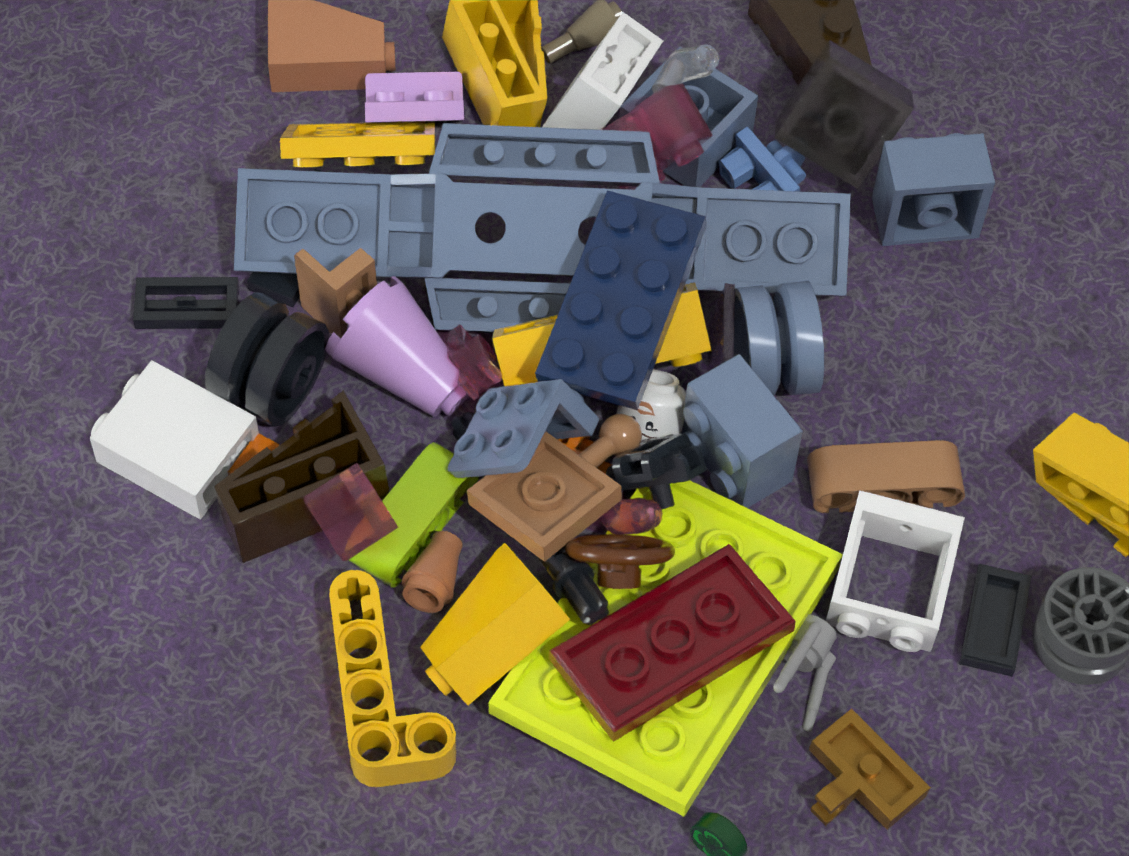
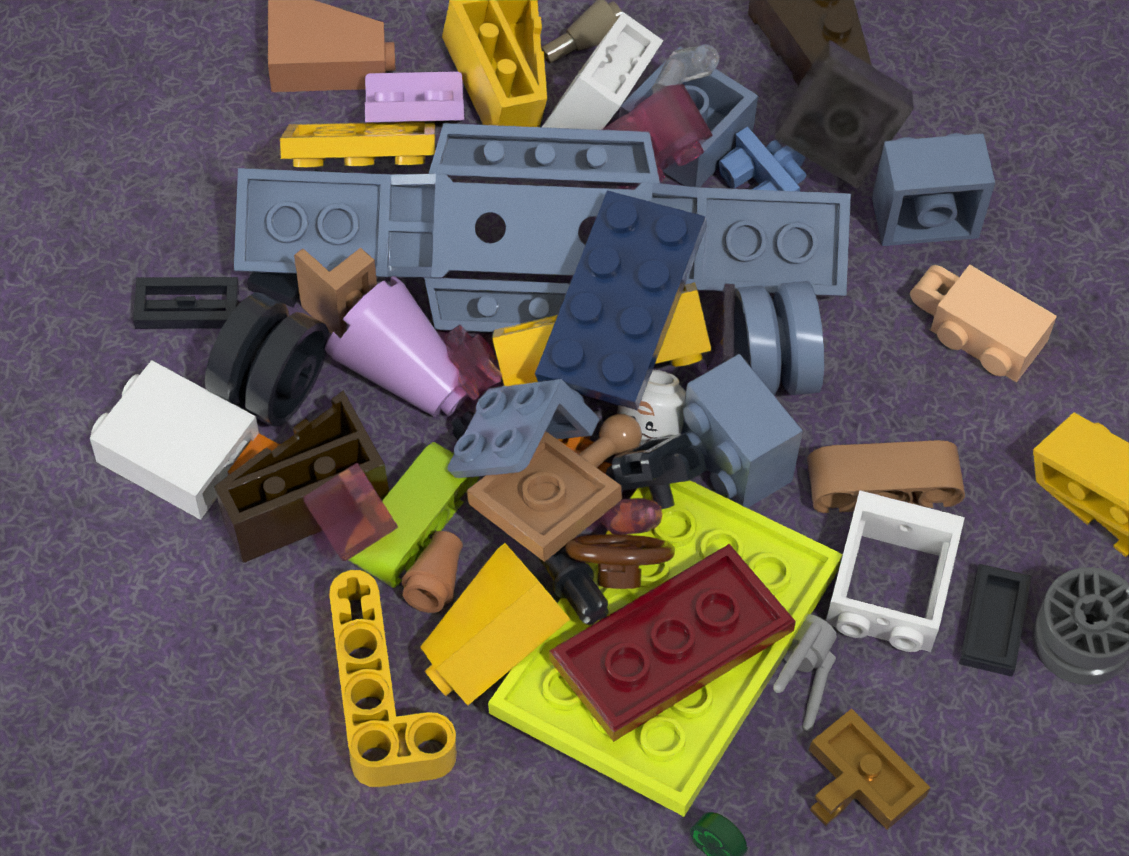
none -> light nougat brick [910,265,1057,382]

